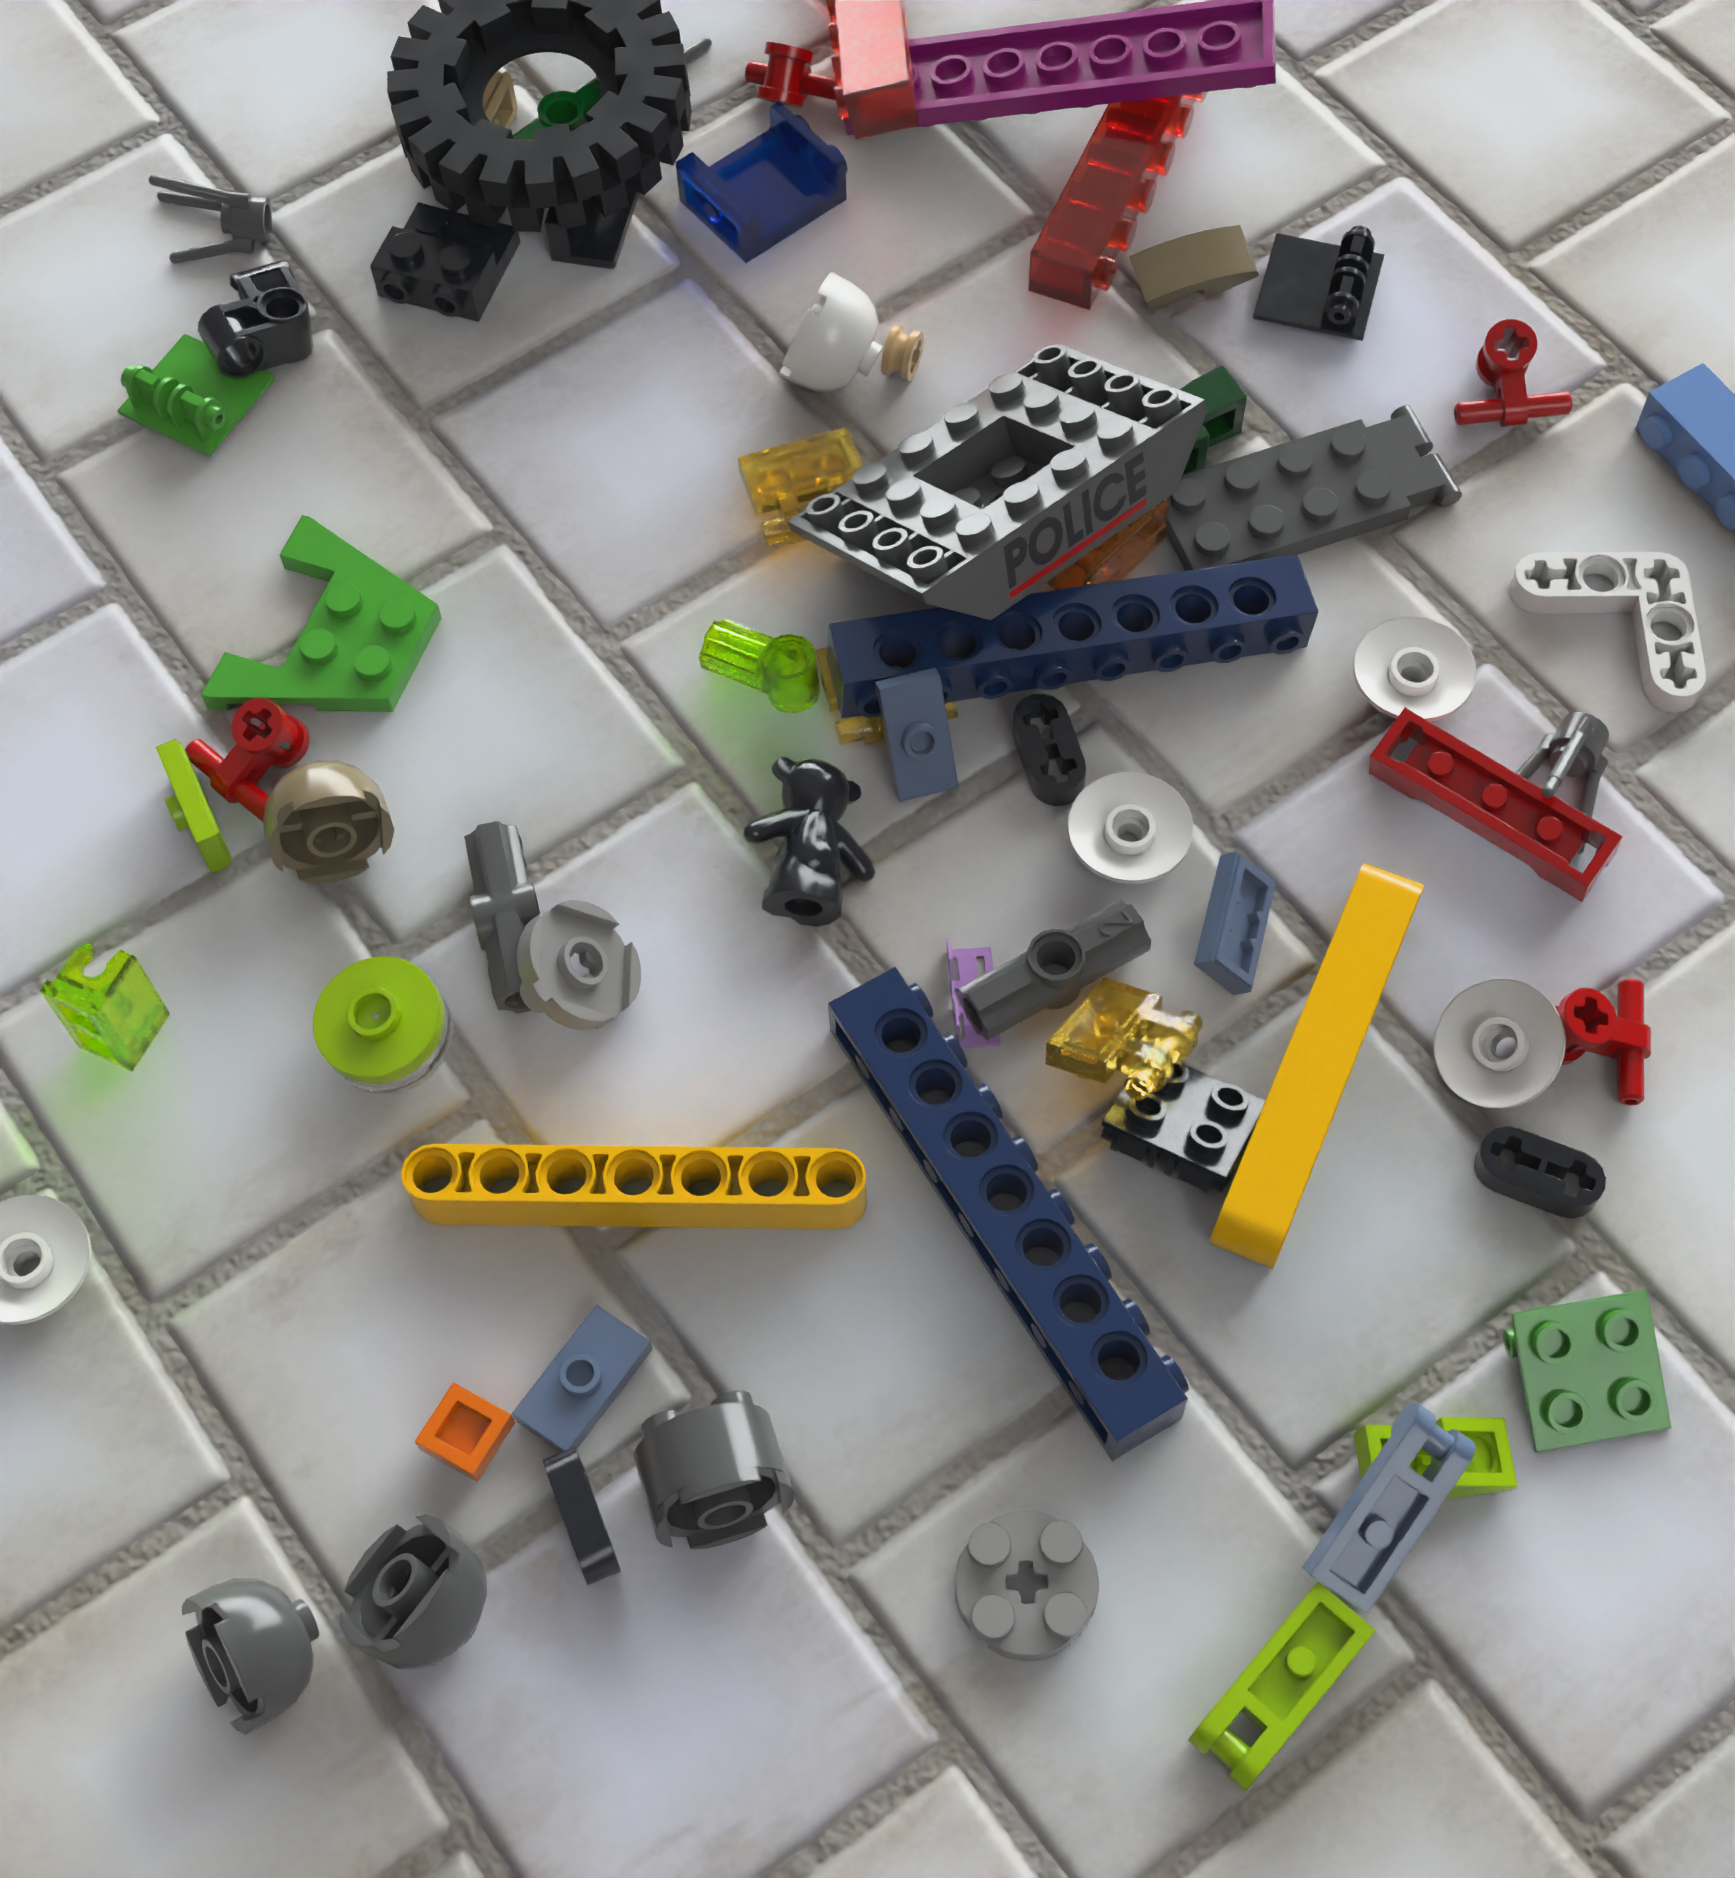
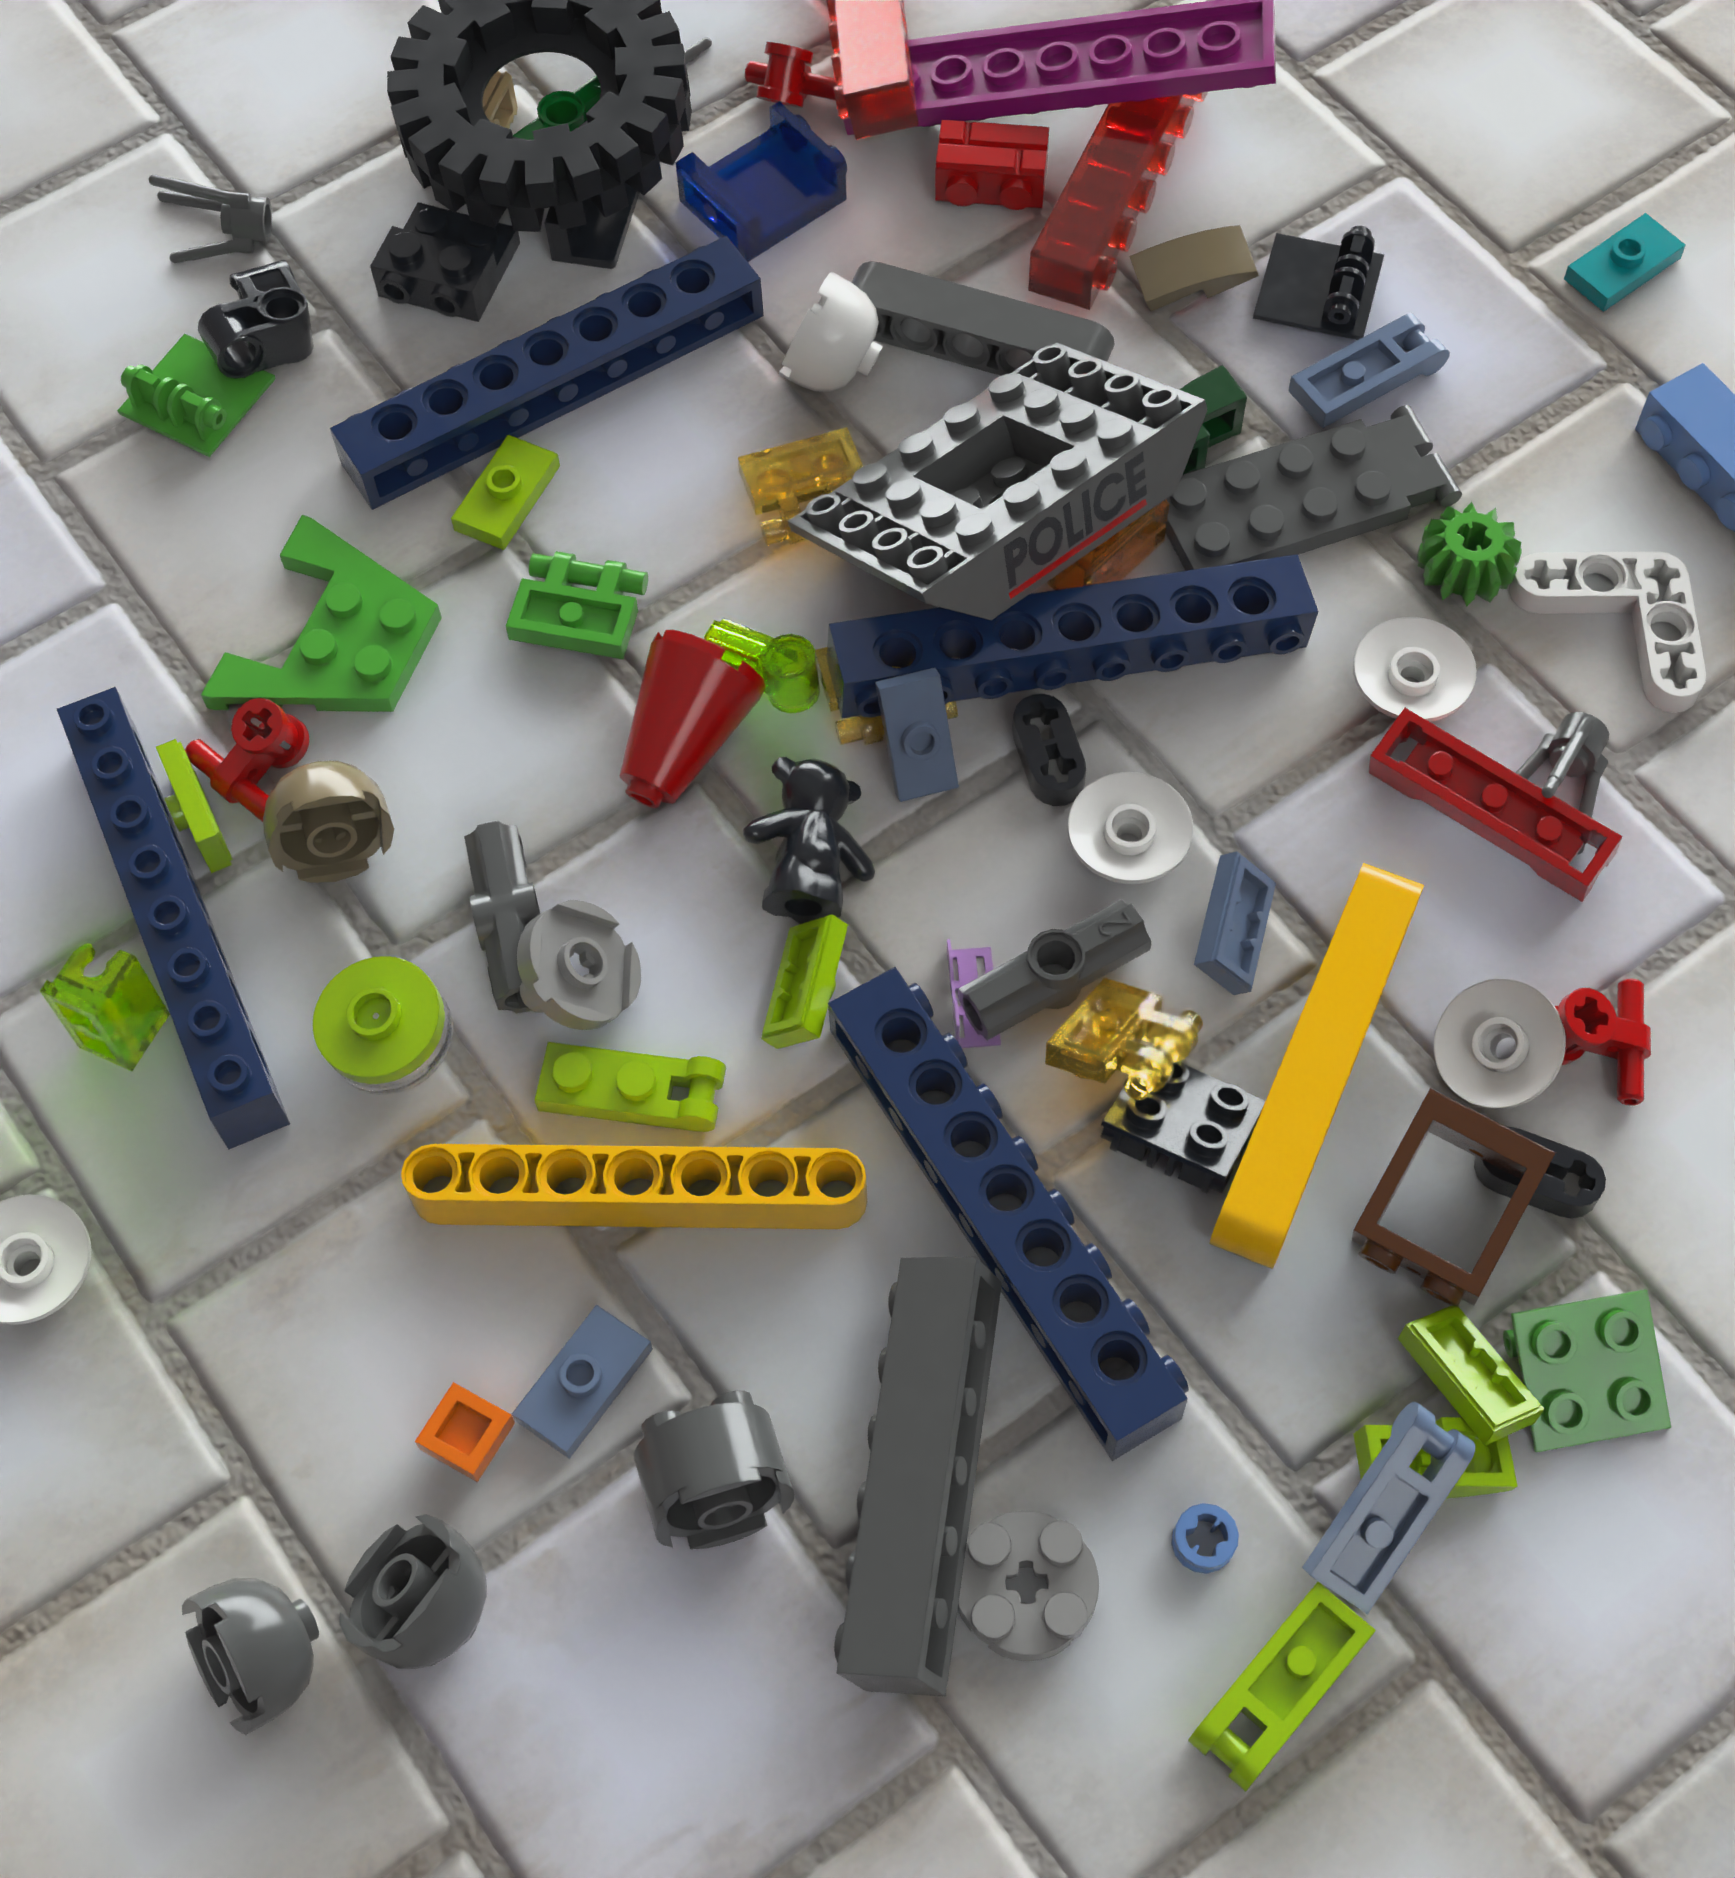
black beam [543,1447,622,1585] -> none
tan bush [881,325,924,381] -> none
red piece [1454,319,1573,427] -> none
none -> dark blue brick [57,687,290,1150]
none -> dark blue brick [330,235,764,510]
none -> lime plate [451,435,560,550]
none -> bright green plate [506,551,648,659]
none -> lime plate [534,1042,726,1132]
none -> red cone [619,629,766,808]
none -> lime plate [761,914,848,1049]
none -> dark grey brick [834,1257,1002,1697]
none -> dark grey beam [851,261,1115,376]
none -> red brick [935,120,1050,210]
none -> medium blue bush [1171,1503,1239,1574]
none -> sand blue plate [1288,313,1450,428]
none -> reddish brown window [1352,1088,1556,1307]
none -> lime plate [1397,1305,1544,1446]
none -> bright green gear [1417,502,1522,607]
none -> teal plate [1564,213,1686,312]

